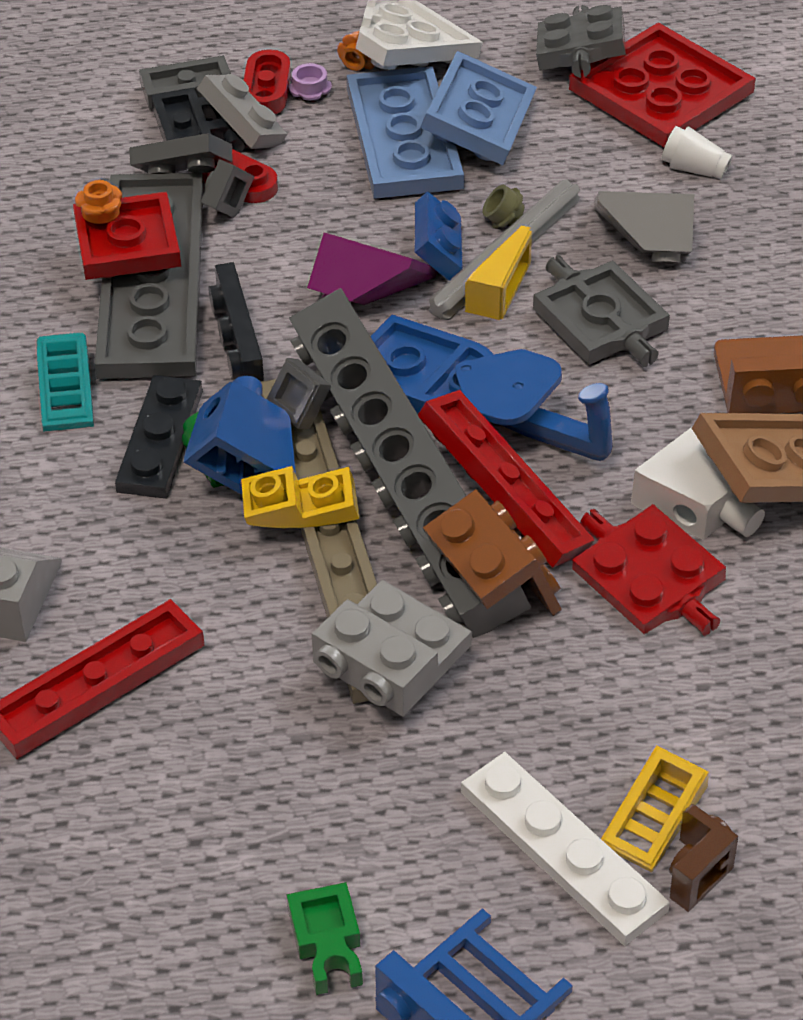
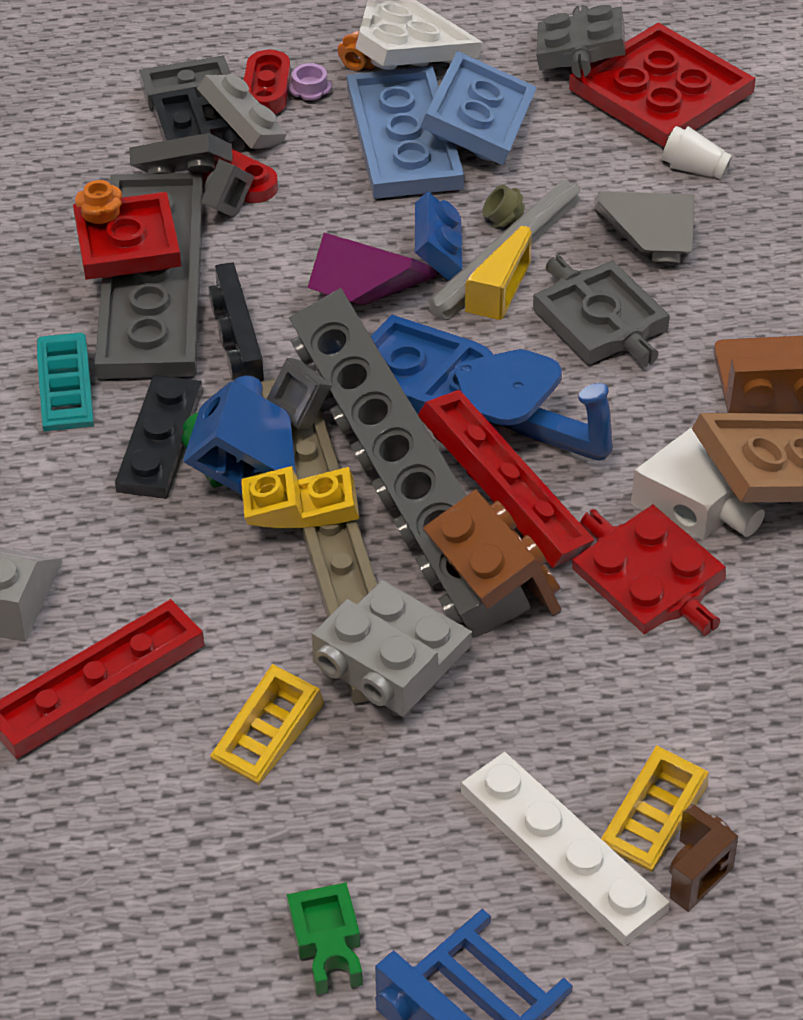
none -> yellow slope [210,664,324,785]

